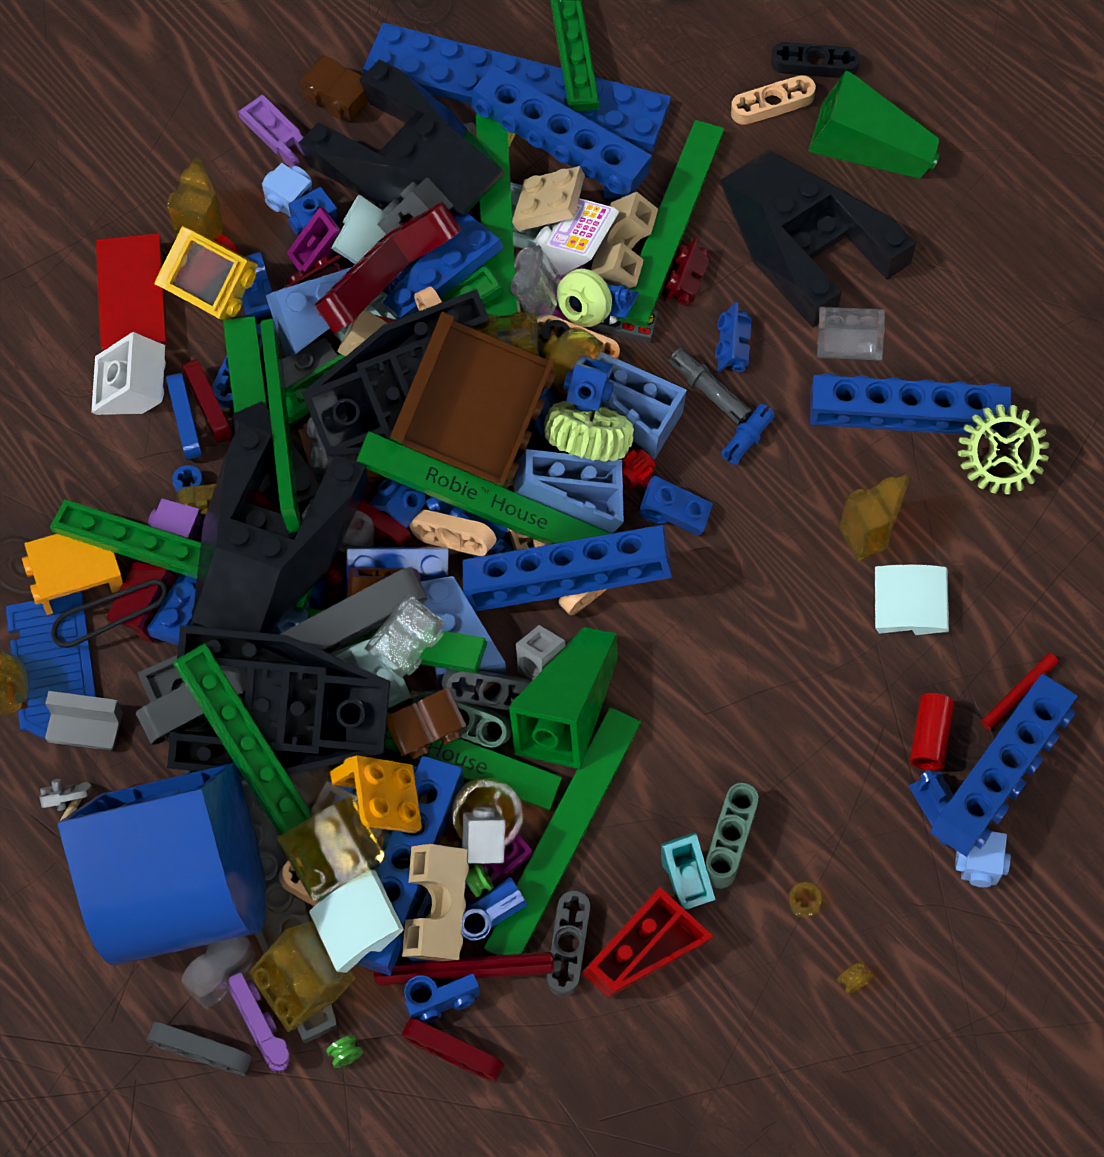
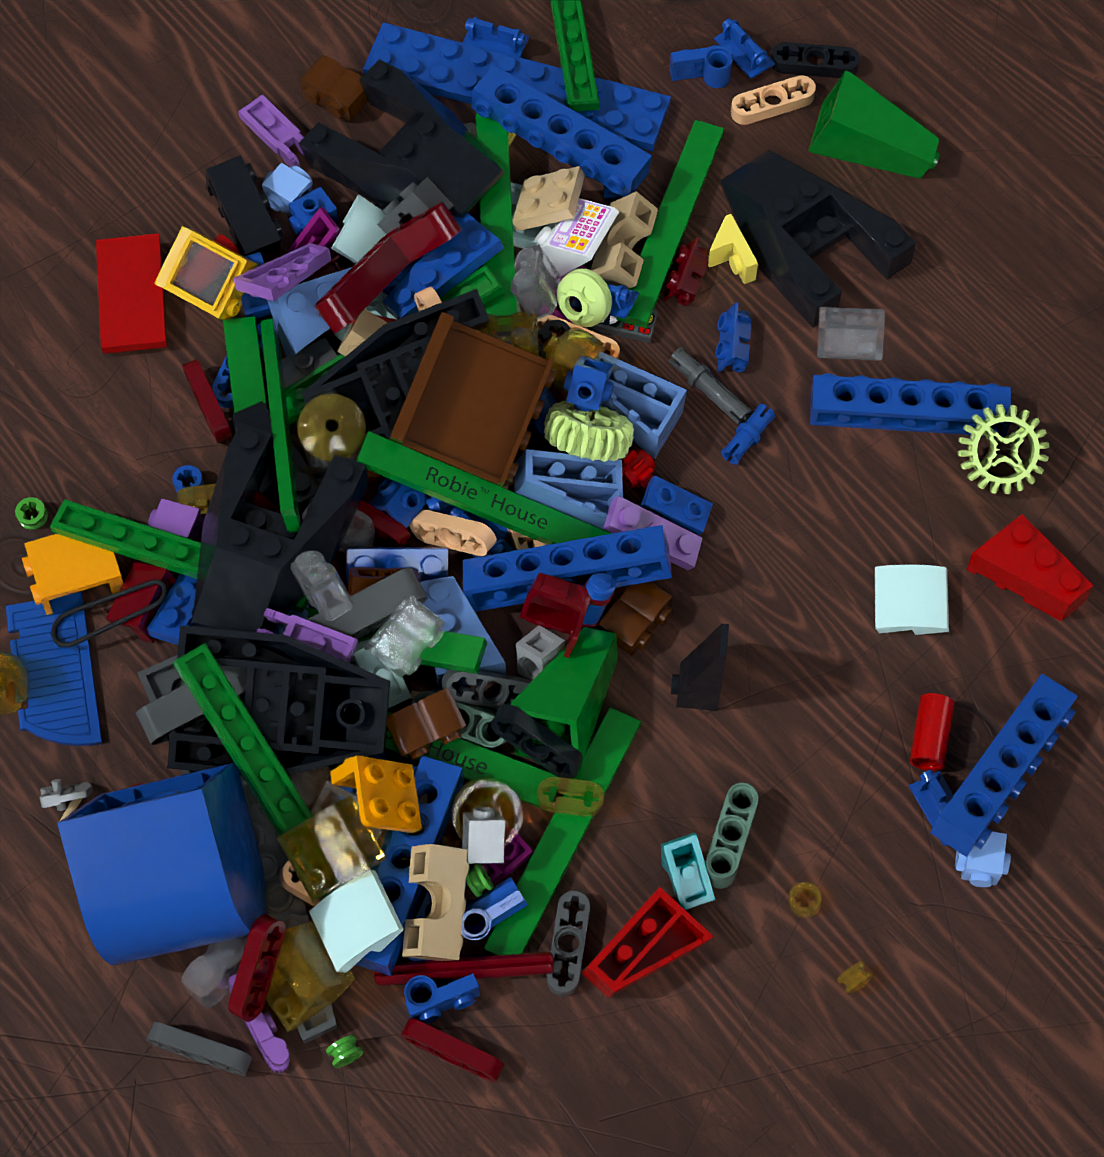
light grey panel [45,691,123,751] -> none
white slope [91,332,166,415] -> none
blue beam [166,373,202,460] -> none
clear yellow slope [167,157,224,250] -> none
clear yellow slope [839,474,910,561] -> none
red bar [981,653,1059,731] -> none
none -> bright green bush [15,497,48,530]
none -> black wedge [206,155,284,256]
none -> dark red beam [228,914,286,1022]
none -> medium lavender wing [233,243,332,301]
none -> medium lavender hinge [257,608,359,663]
none -> clear brick [291,551,354,621]
none -> clear yellow dish [298,394,366,461]
none -> blue hinge [463,16,529,58]
none -> black beam [491,704,583,779]
none -> dark red piece [520,573,616,658]
none -> clear yellow beam [537,777,604,816]
none -> reddish brown brick [599,581,674,656]
none -> medium lavender plate [603,496,703,570]
none -> blue plate [669,44,733,88]
none -> black wedge [671,624,729,711]
none -> light yellow slope [708,214,758,284]
none -> blue hinge [714,18,774,79]
none -> red wedge [966,514,1094,621]

